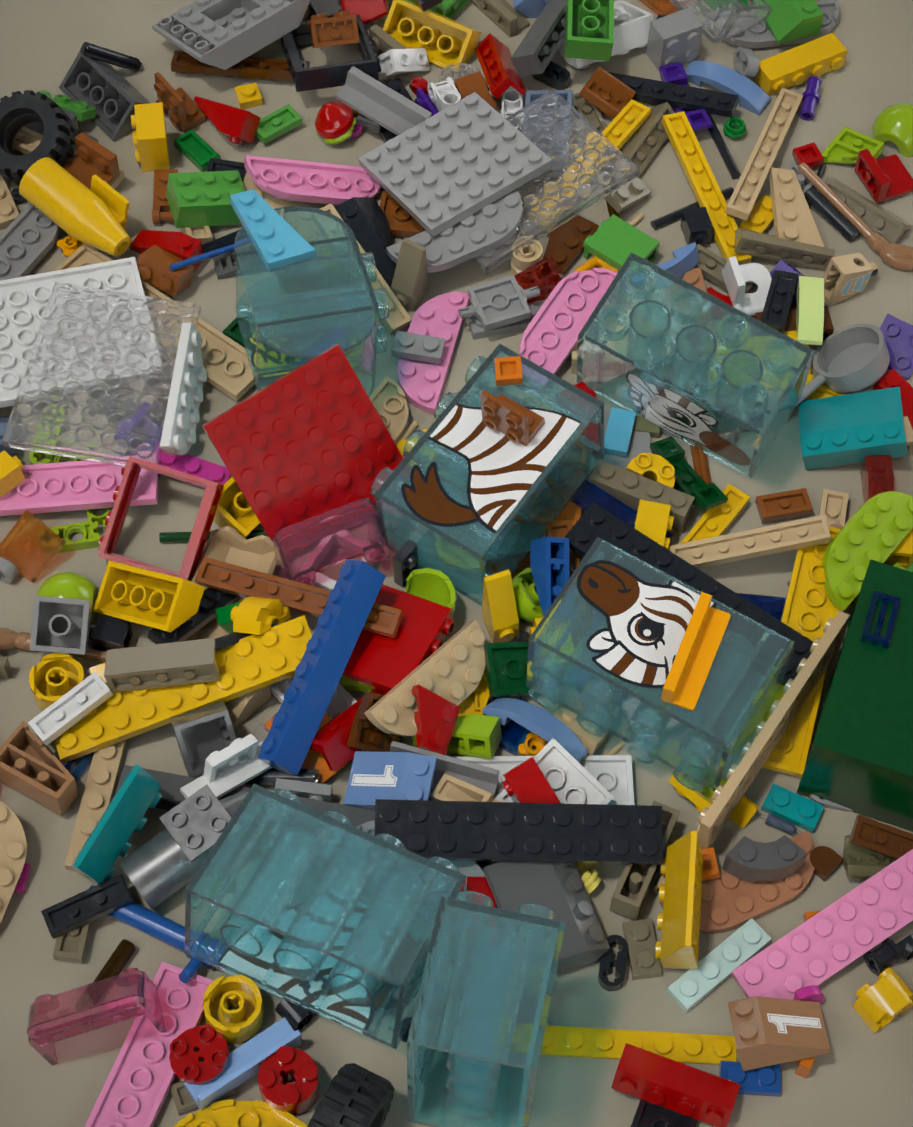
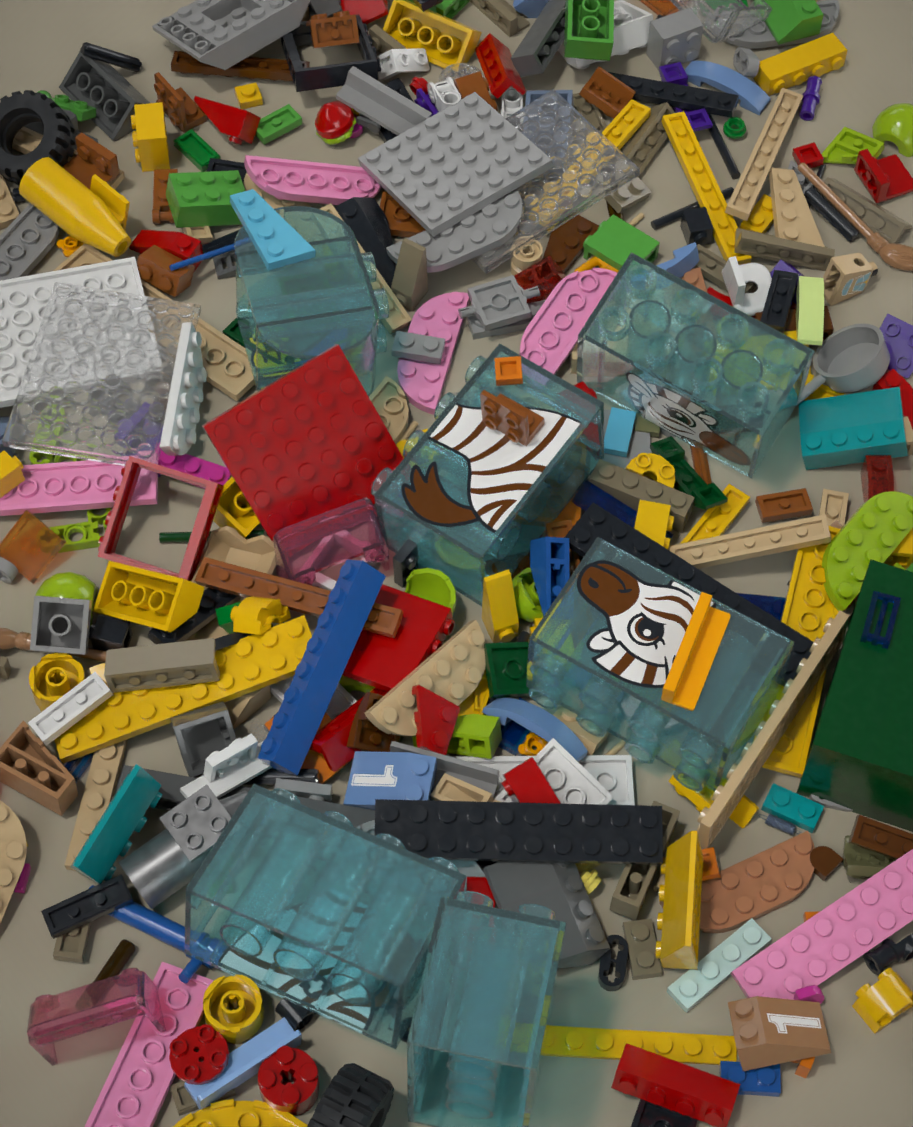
black beam [532,61,570,90] -> none
dark grey brick [722,835,807,883] -> none

